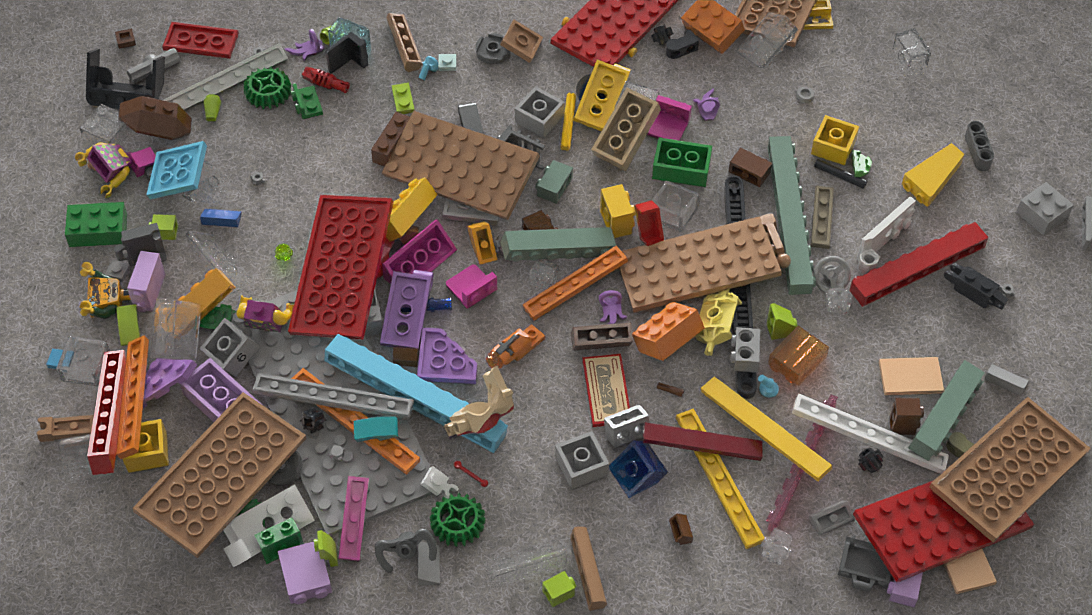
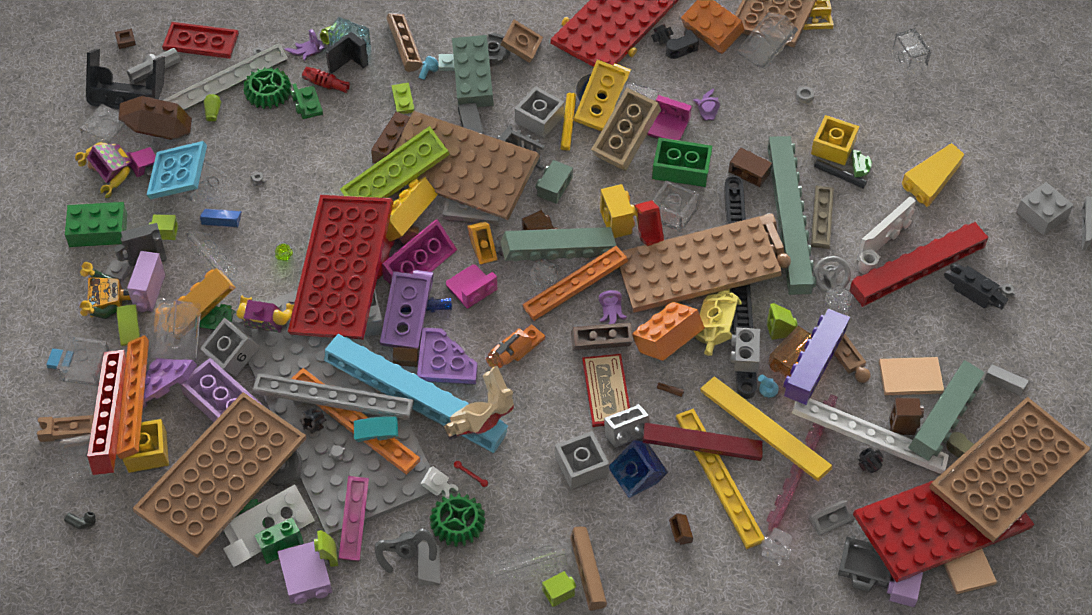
dark grey beam [965,121,994,171] -> none
none -> pearl dark grey arm [64,512,96,529]
none -> lime plate [340,126,450,198]
none -> sand green brick [452,35,494,107]
none -> brick [783,309,850,405]
none -> medium nougat plate [834,334,871,383]

